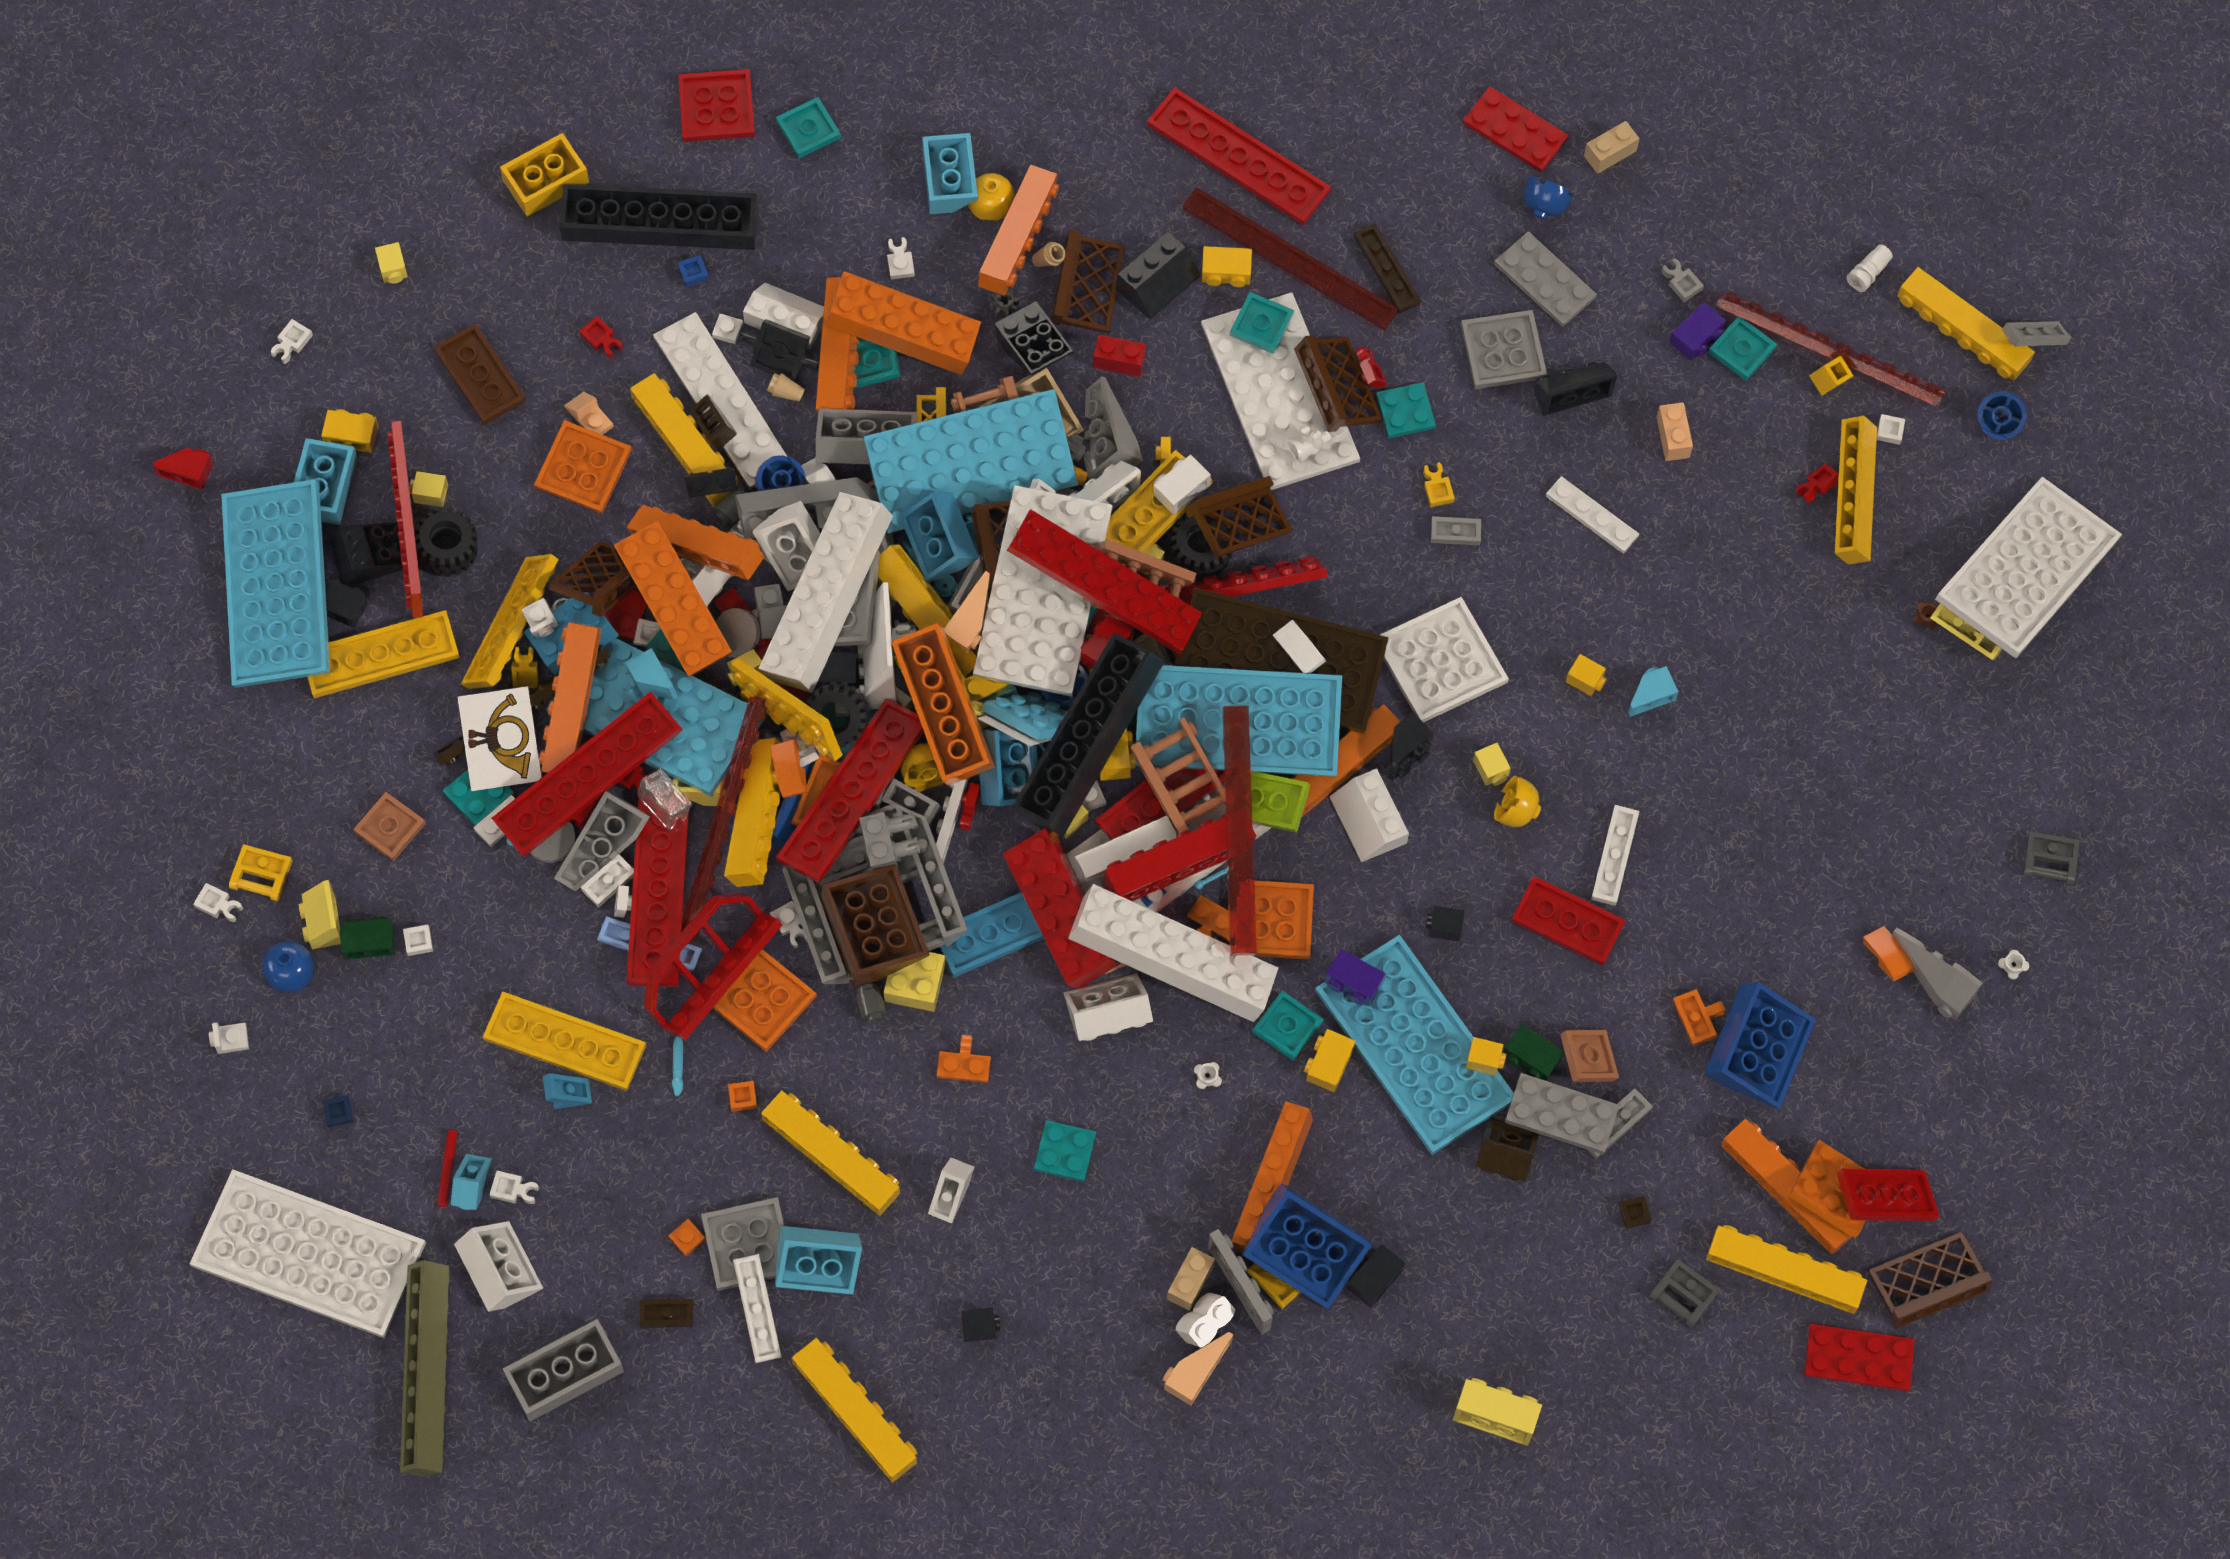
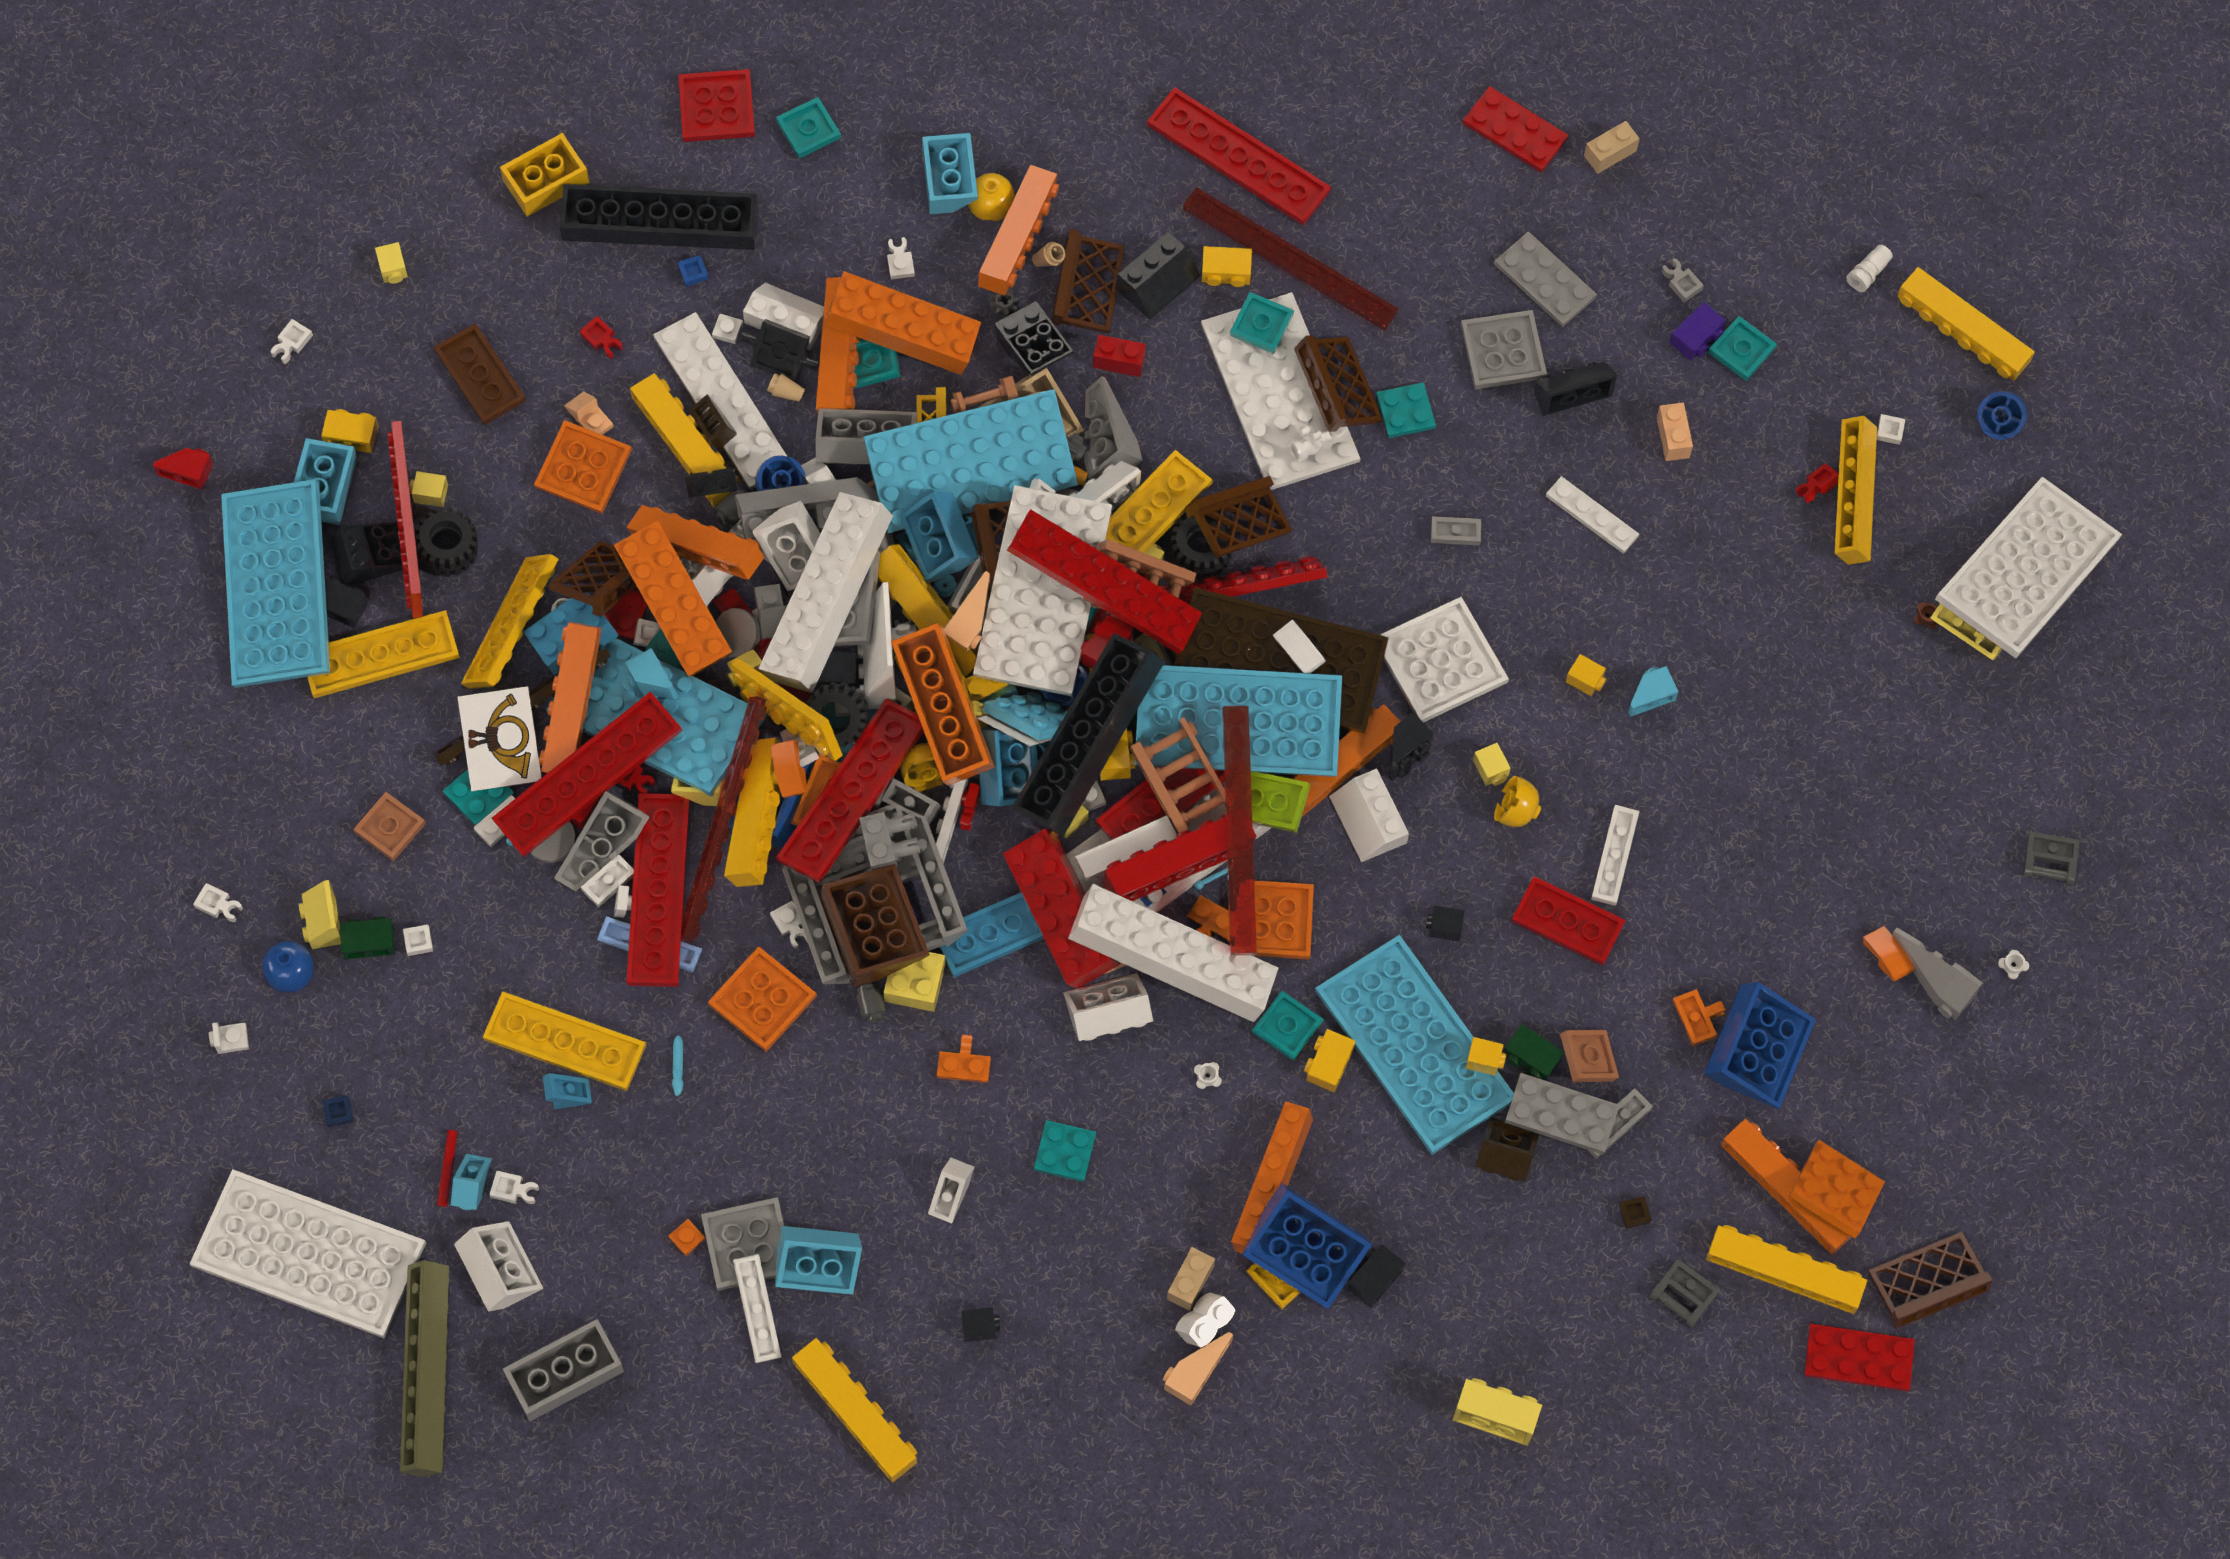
yellow plate [229,844,293,902] -> none
yellow plate [512,647,539,688] -> none
white bracket [521,598,559,638] -> none
clear hinge [637,768,692,831] -> none
dark brown plate [640,1299,693,1328] -> none
red plate [644,893,782,1040] -> none
orange plate [728,1081,757,1112] -> none
yellow brick [761,1090,900,1216] -> none
white brick [1154,455,1211,515] -> none
yellow plate [1155,437,1171,465] -> none
light grey plate [1208,1229,1274,1335] -> none
dark purple brick [1325,949,1386,1006] -> none
dark brown plate [1353,223,1421,314] -> none
red plate [1355,345,1387,389] -> none
yellow plate [1423,462,1455,508] -> none
blue cylinder [1524,176,1574,219] -> none
clear red plate [1716,292,1945,407] -> none
yellow brick [1809,356,1853,396] -> none
red plate [1836,1168,1940,1221] -> none
light grey plate [2002,321,2071,346] -> none

